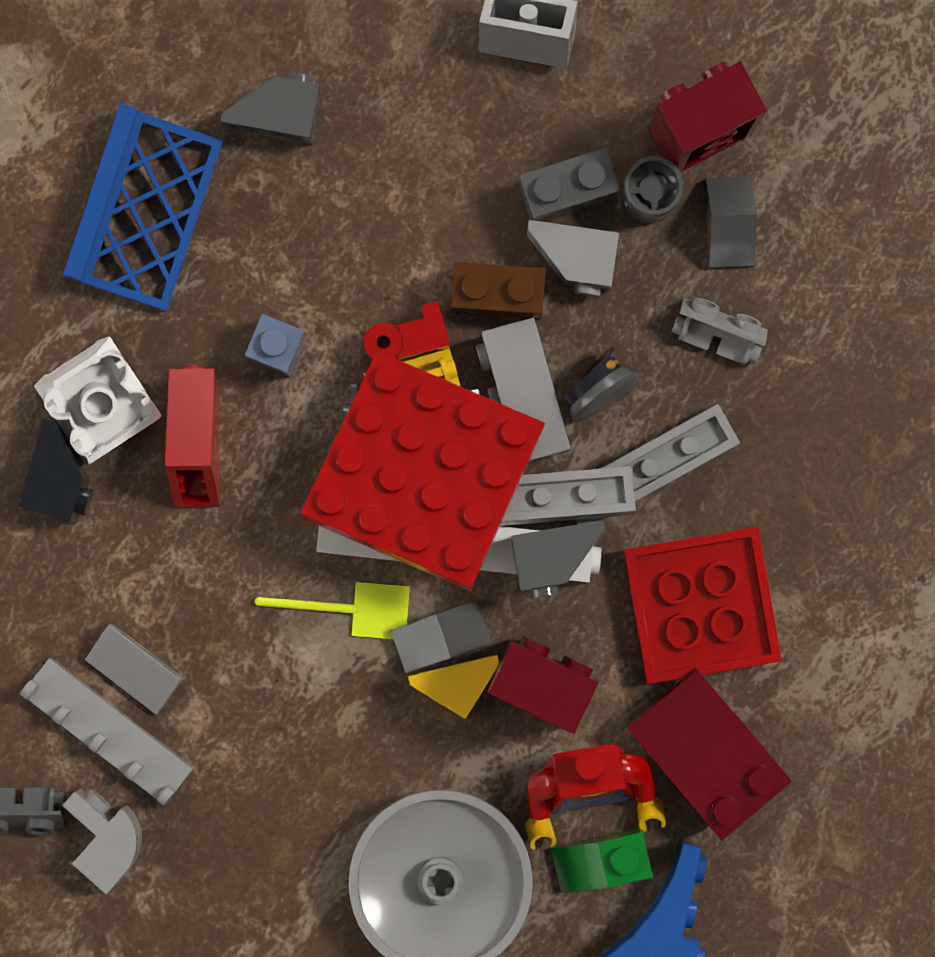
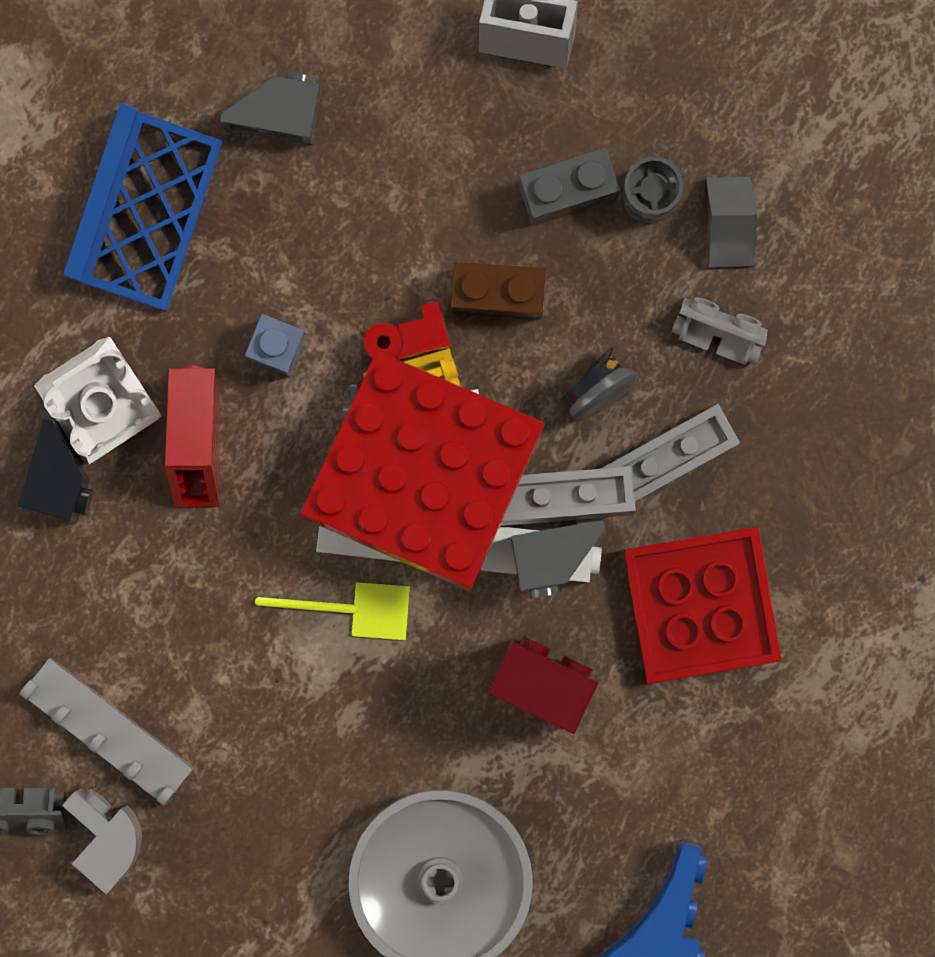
light grey slope [85,624,185,715] -> none
dark grey slope [391,600,491,673] -> none
yellow slope [408,654,499,719] -> none
light grey brick [475,318,571,463] -> none
red torso [524,744,666,850] -> none
light grey slope [527,220,619,297] -> none
green slope [551,827,653,893] -> none
dark red slope [626,668,792,841] -> none
dark red brick [648,61,767,173] -> none

